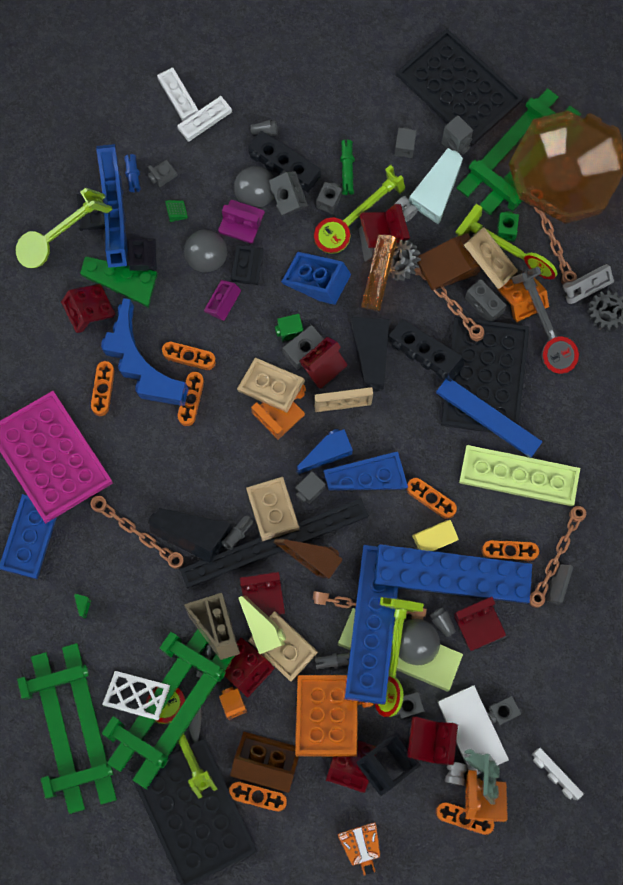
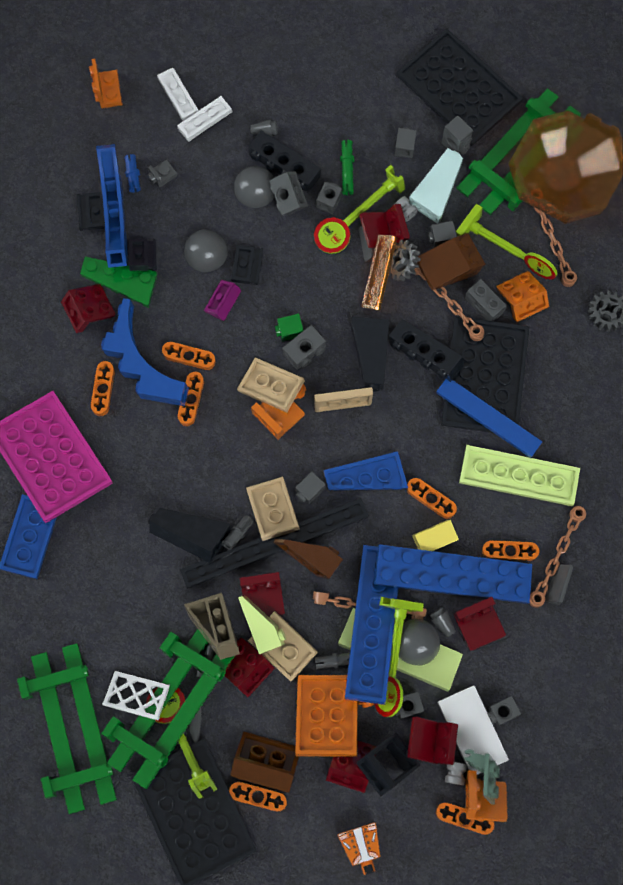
lime piece [16,188,113,268] -> none
green slope [74,594,91,619] -> none
nougat piece [91,496,184,569] -> none
green slope [165,200,188,222] -> none
magenta bracket [218,200,264,244] -> none
orange slope [219,687,247,720] -> none
blue slope [281,252,351,305] -> none
blue slope [297,429,353,474] -> none
dark red bracket [299,337,347,389] -> none
tan tile [464,227,518,289] -> none
green brick [497,211,519,242] -> none
dark grey piece [511,266,579,374] -> none
white plate [531,748,583,800] -> none
light grey plate [563,264,614,304] -> none
none -> orange bracket [89,59,122,108]
none -> dark grey brick [428,221,457,248]

